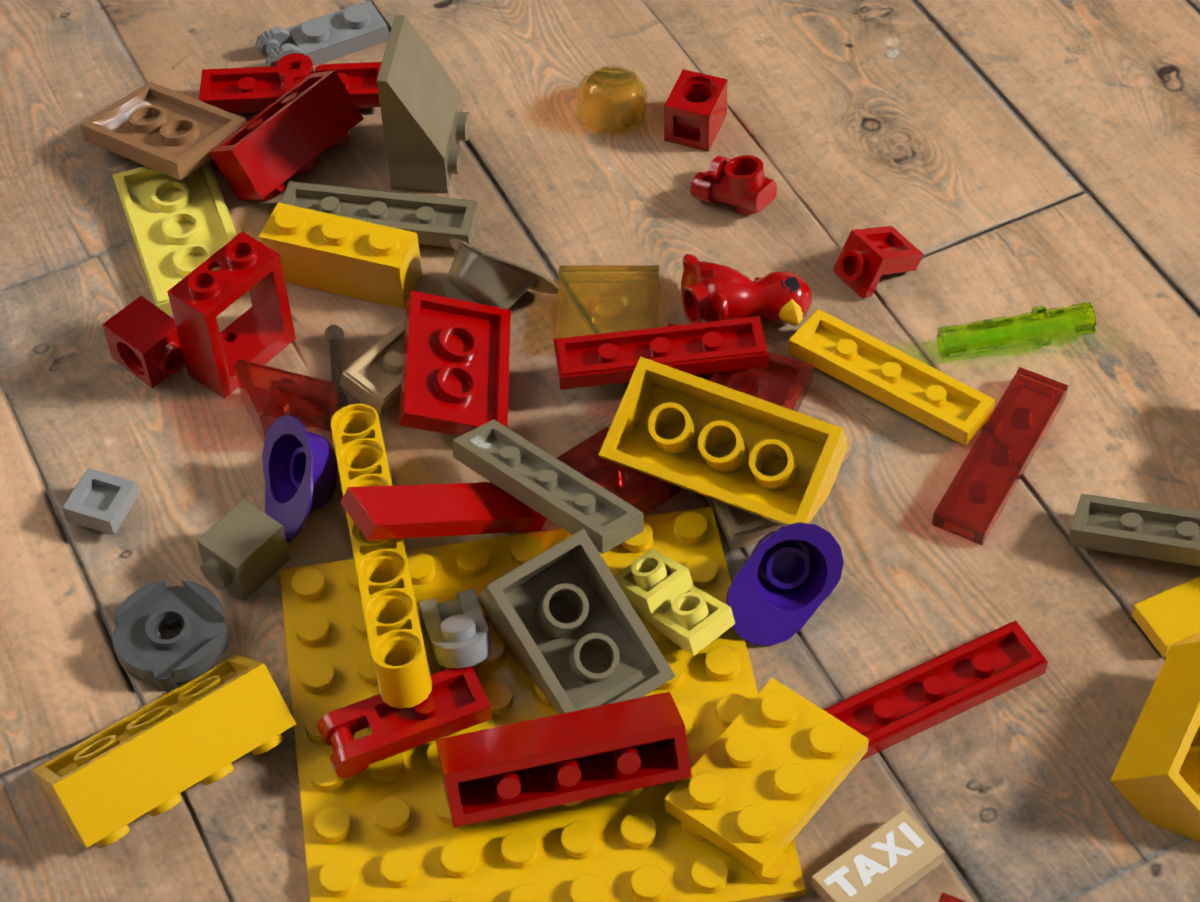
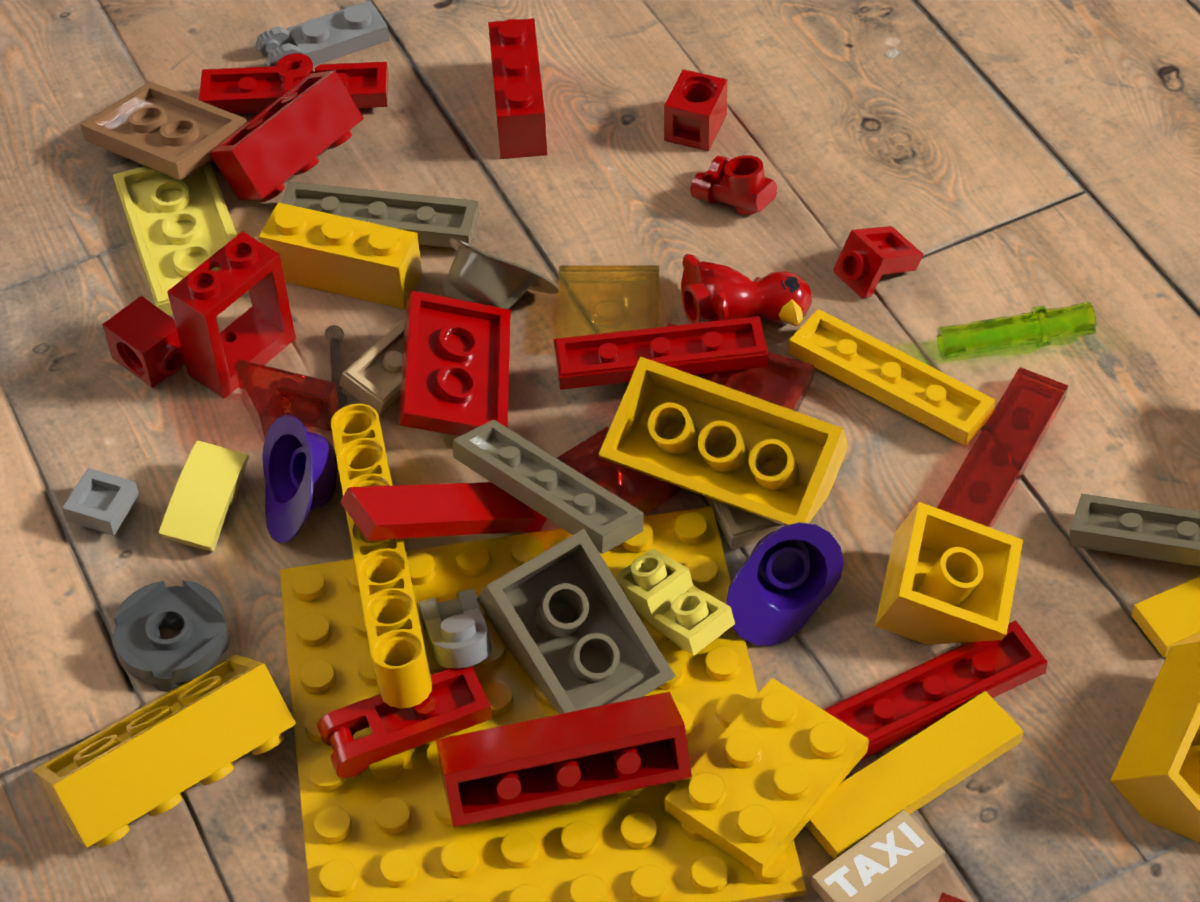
dark tan brick [196,499,290,601] -> none
dark tan slope [377,15,470,193] -> none
clear yellow hair [577,65,647,134] -> none
none -> light yellow slope [158,440,249,552]
none -> red brick [488,18,547,159]
none -> yellow tile [805,691,1024,860]
none -> yellow slope [875,502,1023,645]

